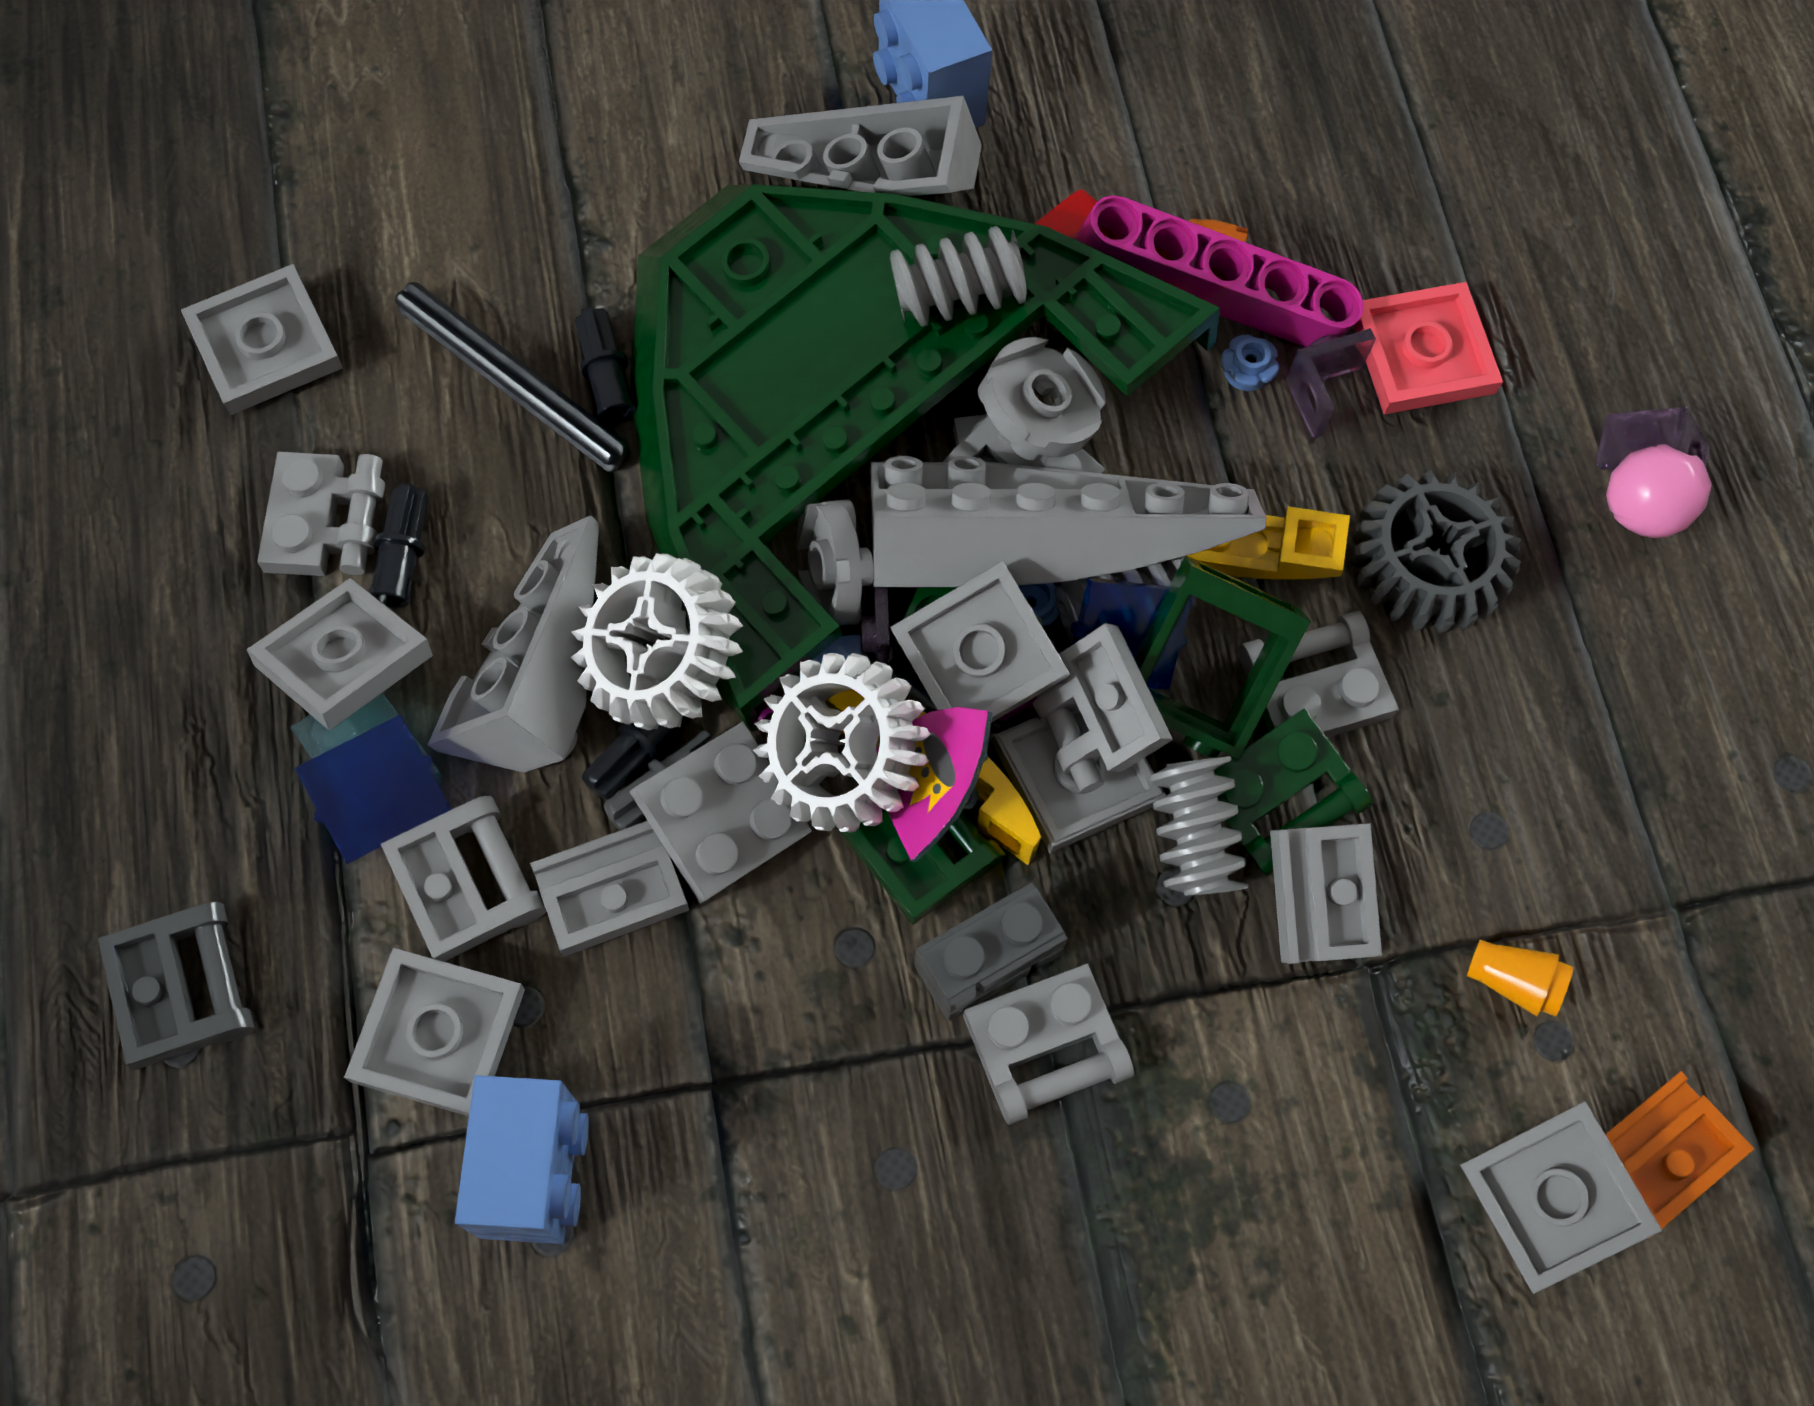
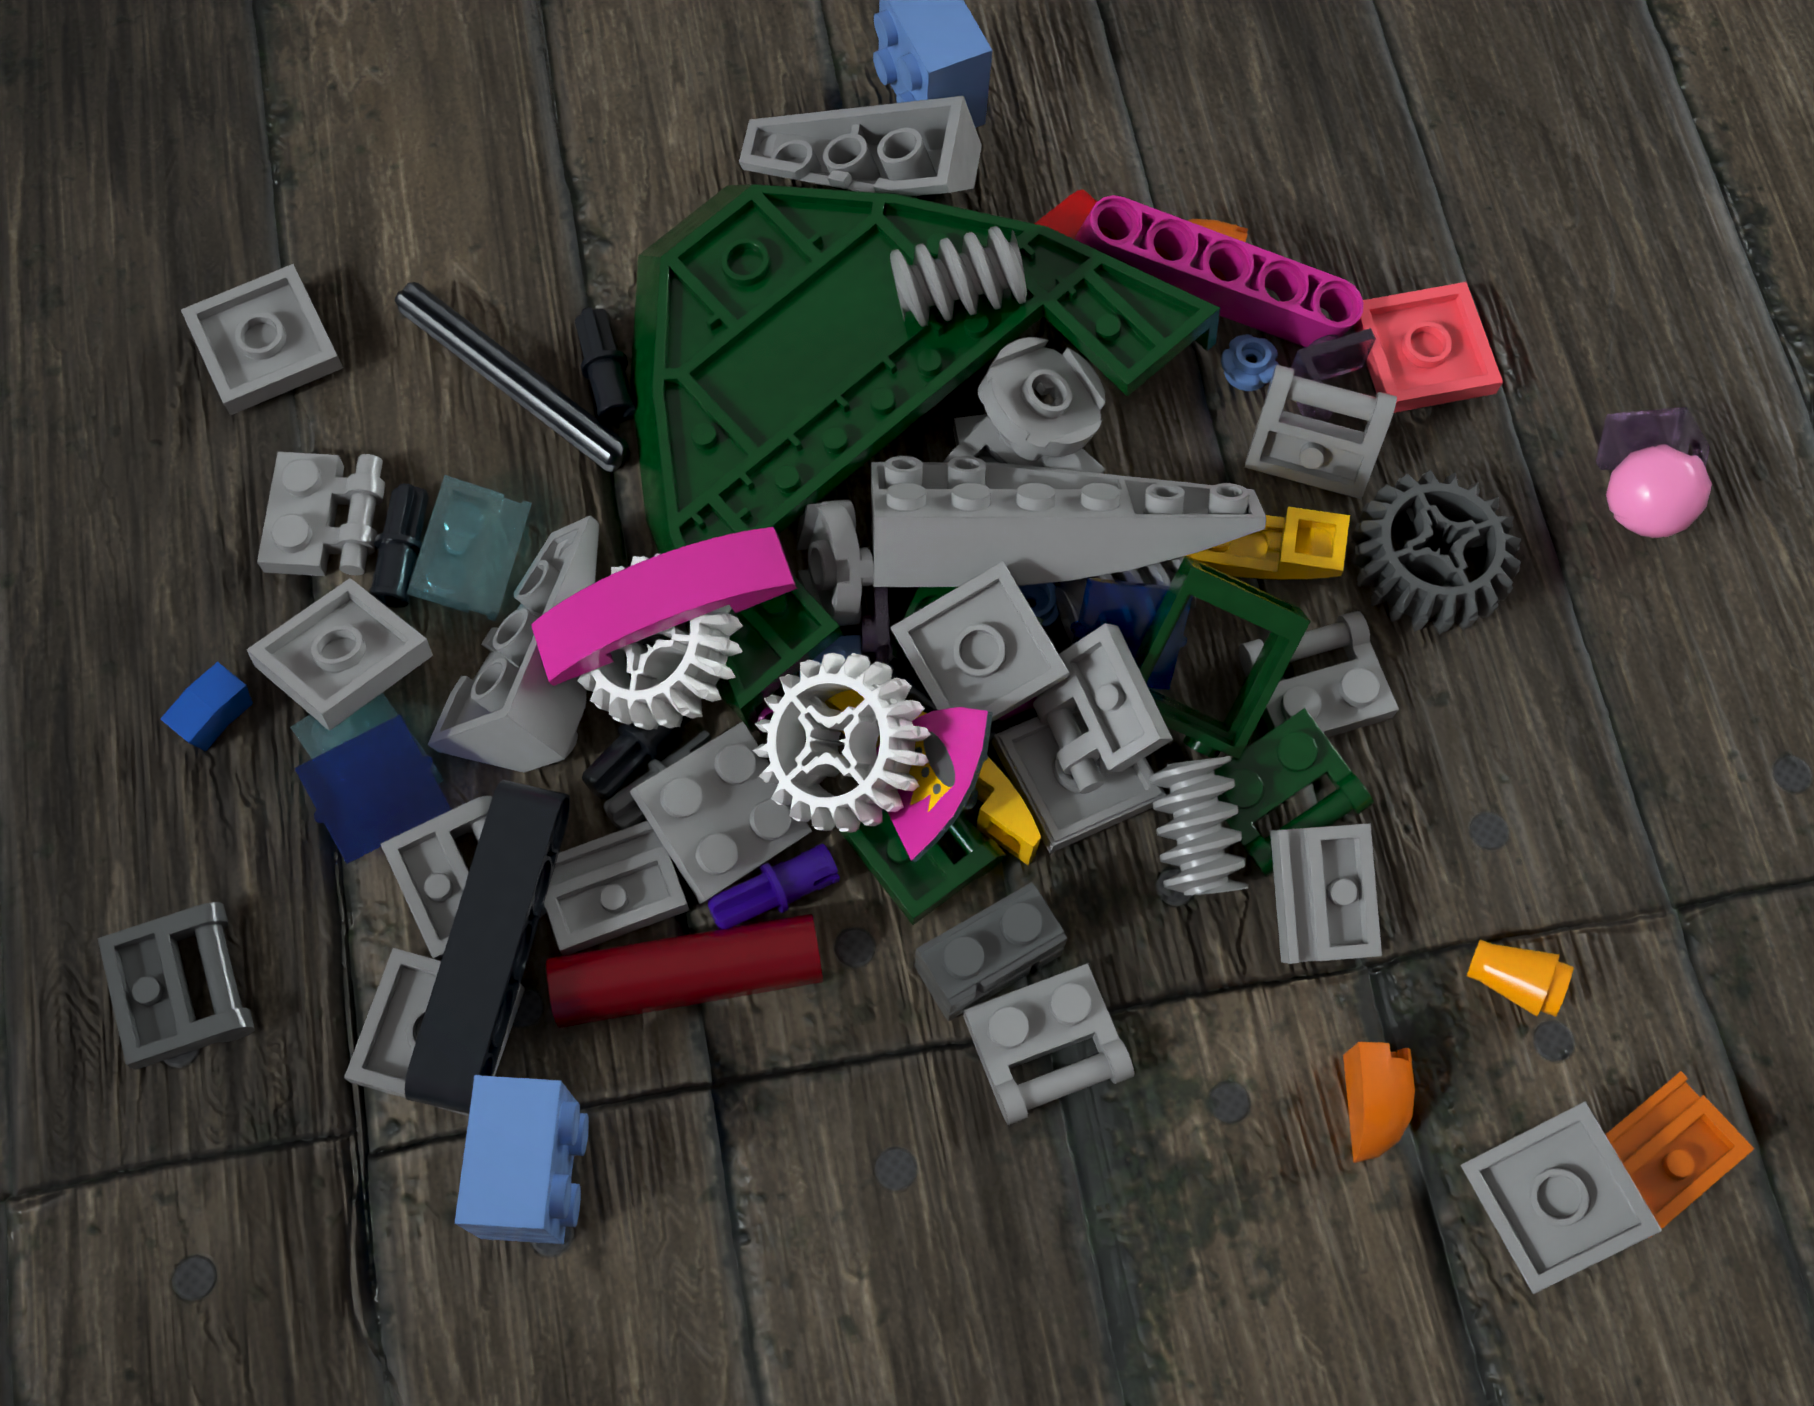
none -> blue piece [160,662,253,751]
none -> black beam [405,780,570,1114]
none -> clear light blue plate [407,475,532,621]
none -> dark pink slope [531,527,797,686]
none -> dark red brick [546,914,823,1028]
none -> dark purple axle [708,843,840,929]
none -> light grey plate [1244,364,1397,499]
none -> orange brick [1343,1042,1415,1163]

